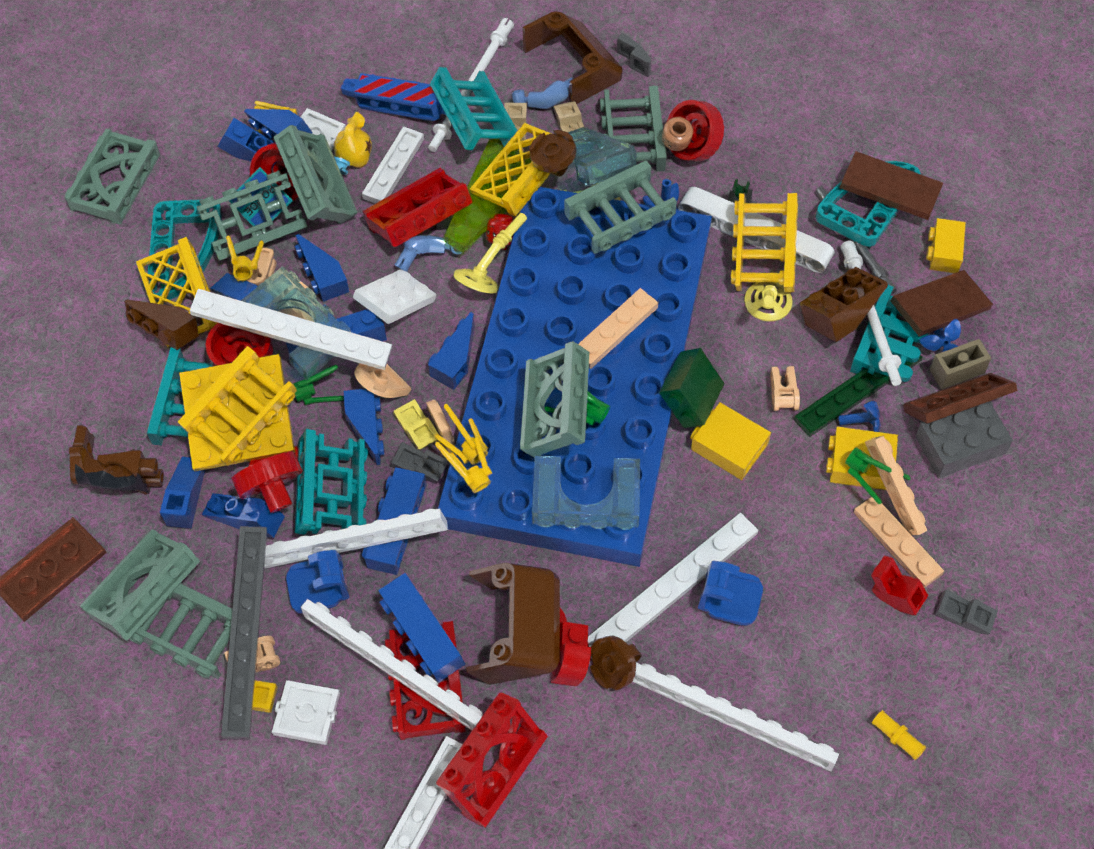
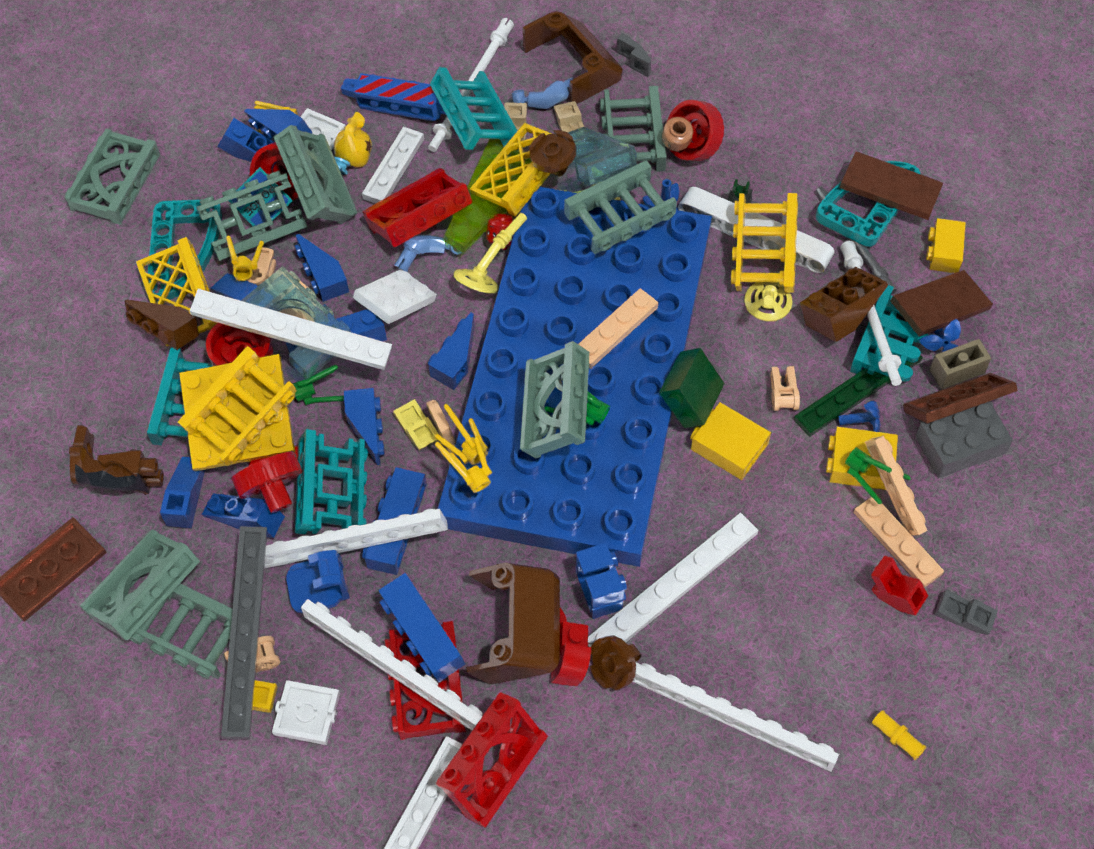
light nougat tile [354,363,411,398] -> none
dark grey slope [390,442,448,483] -> none
clear light blue arch [532,456,640,530] -> none
blue piece [698,561,763,626] -> none
none -> blue piece [576,543,627,619]

